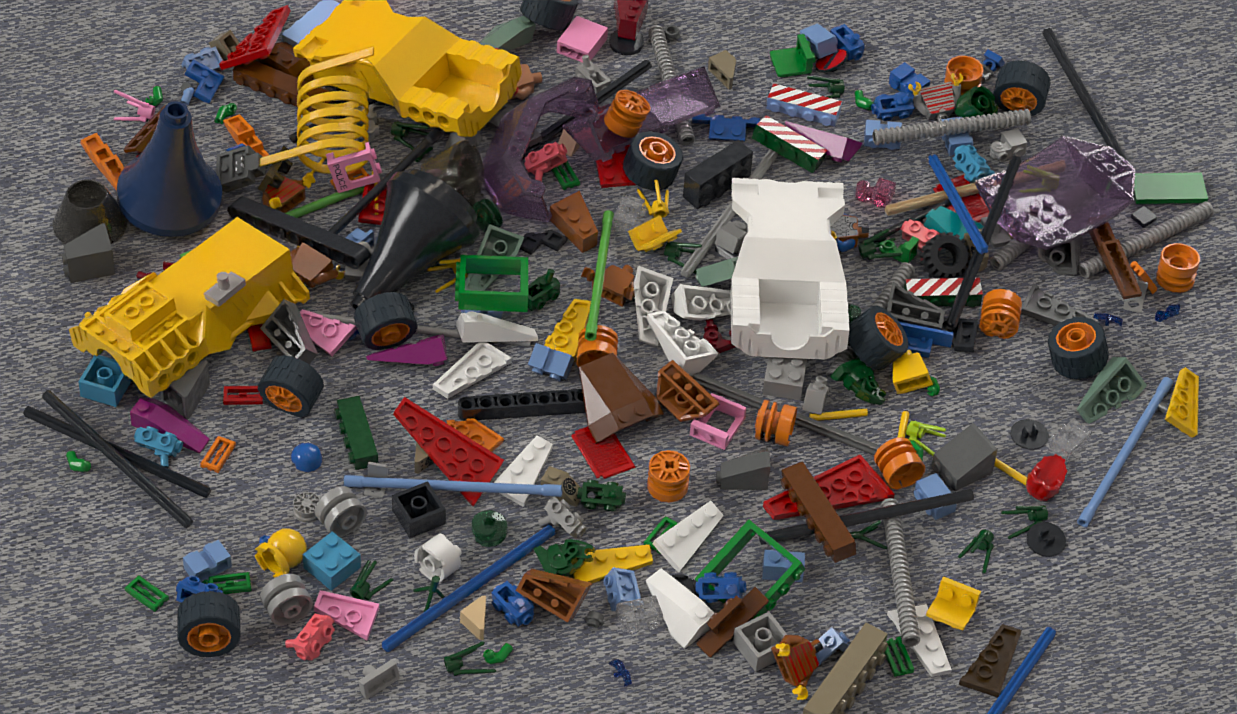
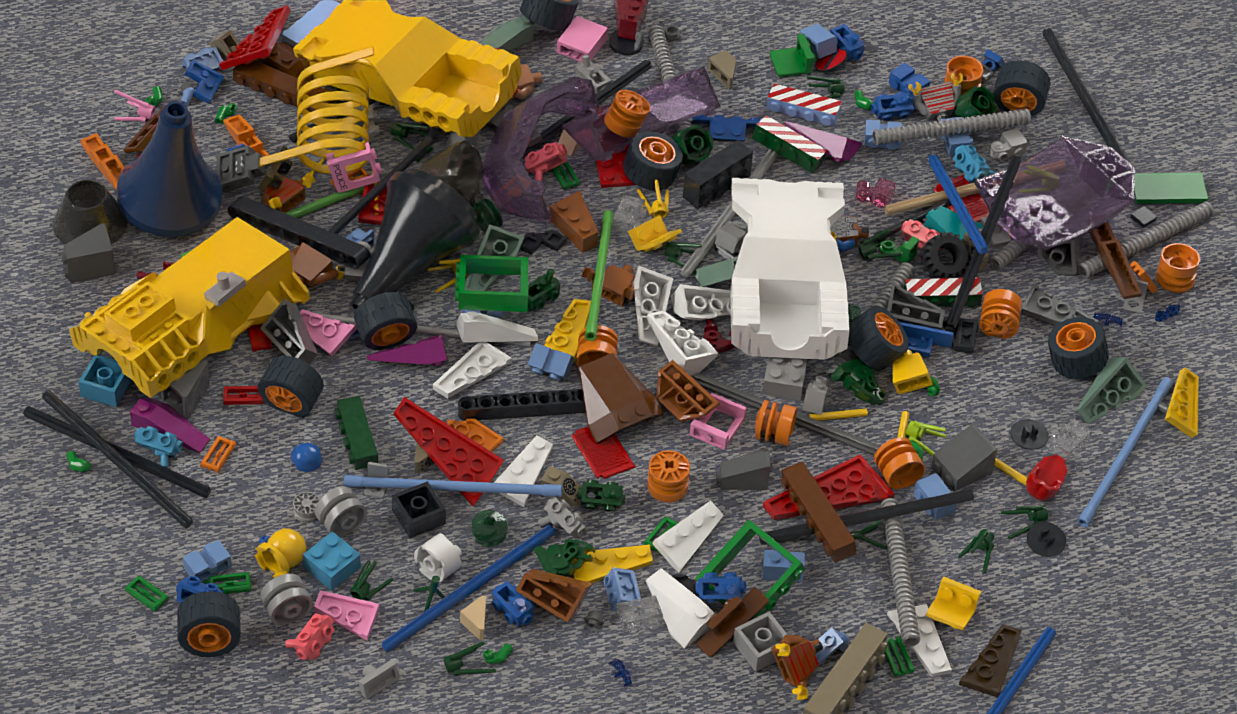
none -> dark green brick [672,125,714,165]

